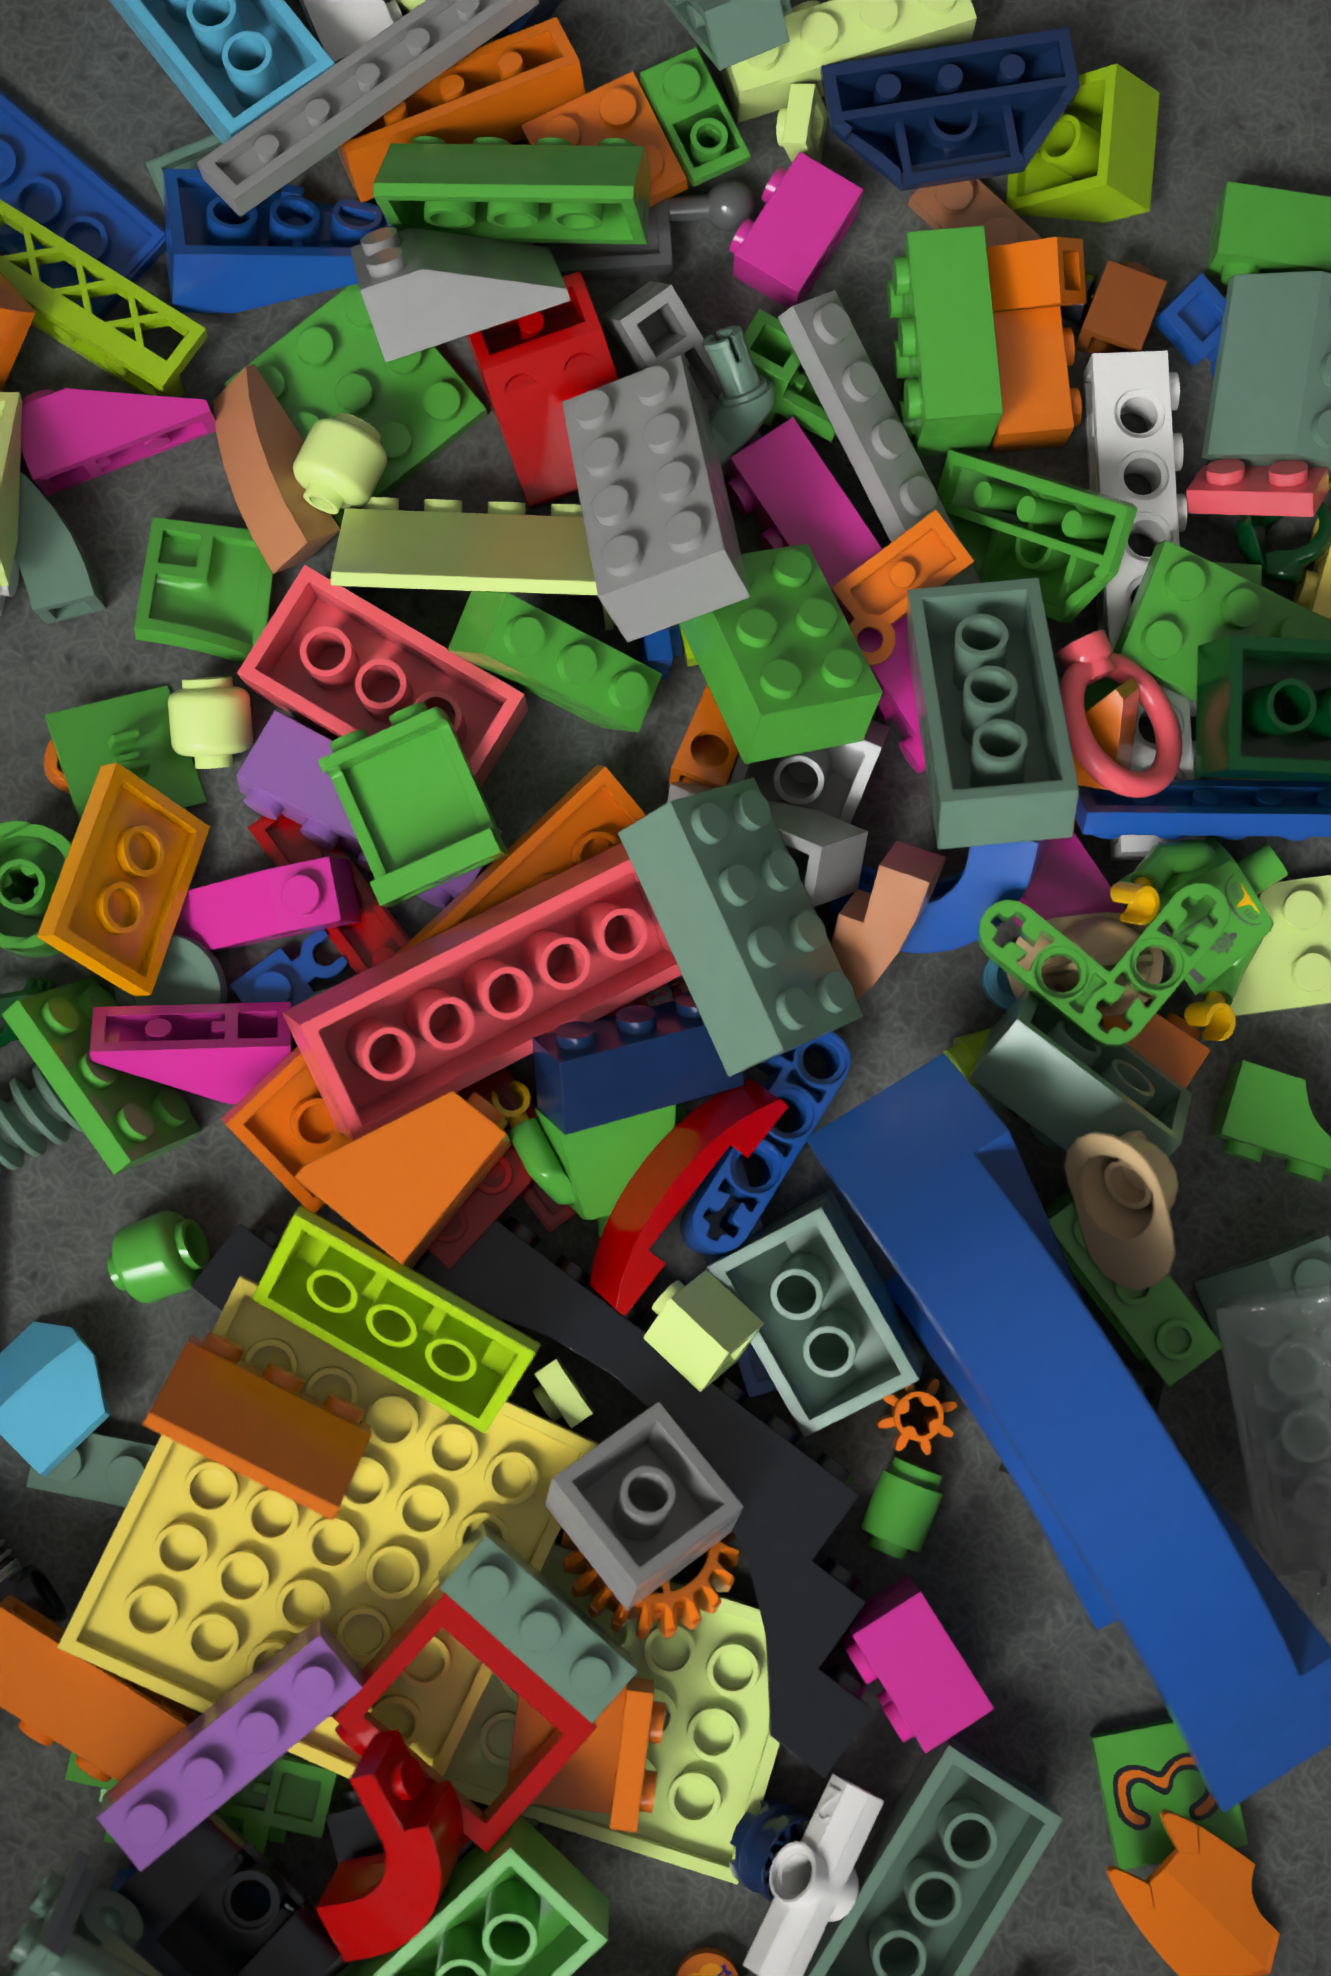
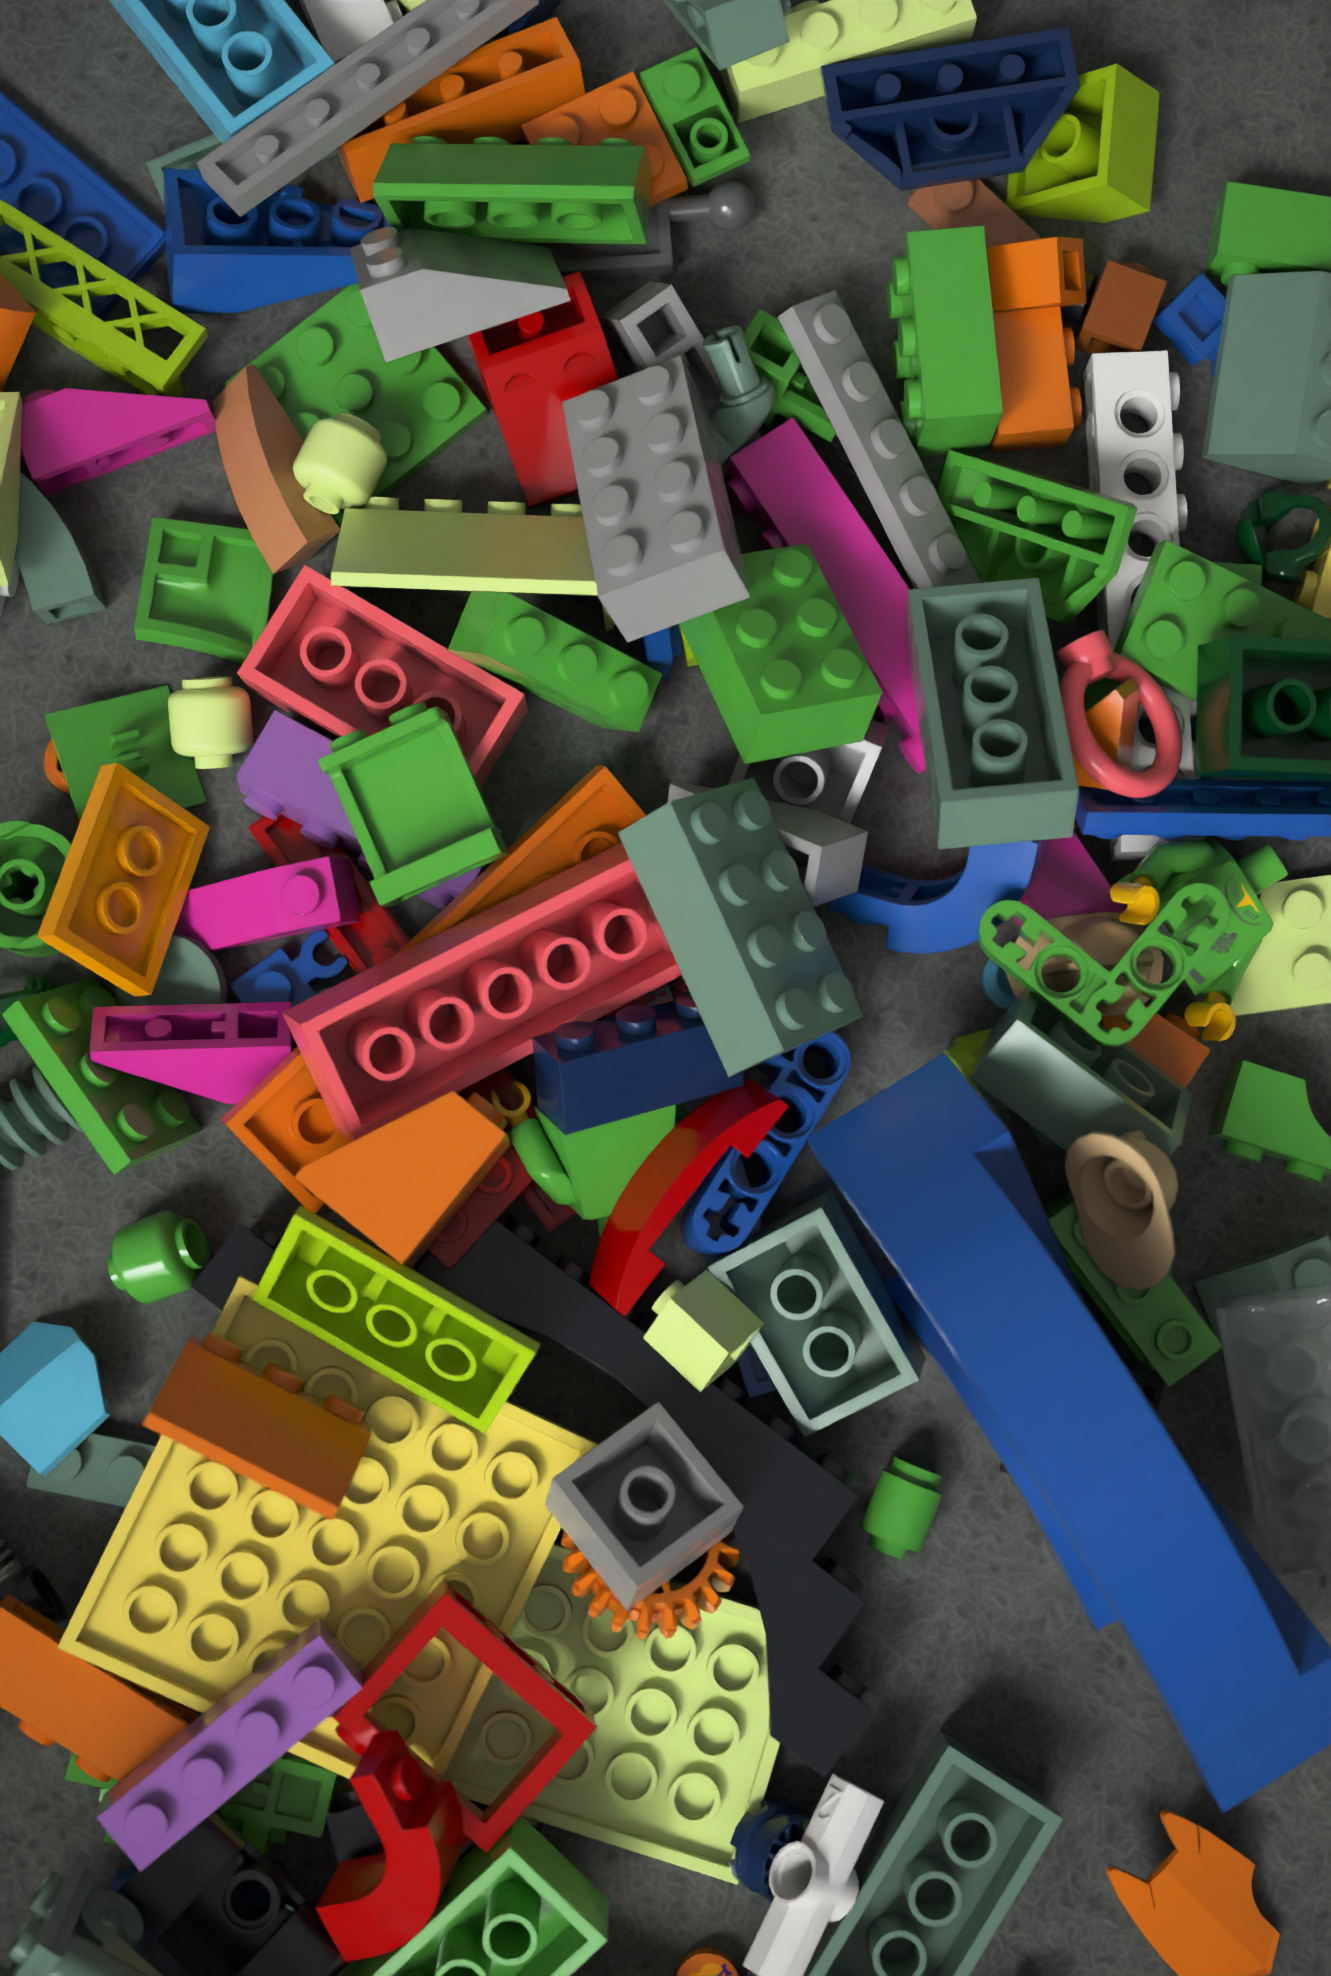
sand green brick [438,1522,638,1724] -> none
orange bracket [507,1677,665,1833] -> none
yellowish green plate [532,1356,594,1428] -> none
orange leg [669,684,740,789] -> none
dark pink brick [729,152,864,309] -> none
yellowish green plate [776,83,828,163] -> none
orange hinge [831,509,974,666] -> none
nougat slope [831,841,946,1001] -> none
dark pink brick [841,1574,994,1753] -> none
orange gear [875,1377,957,1455] -> none
bright green tile [1089,1718,1248,1870] -> none
coral plate [1186,459,1329,517] -> none

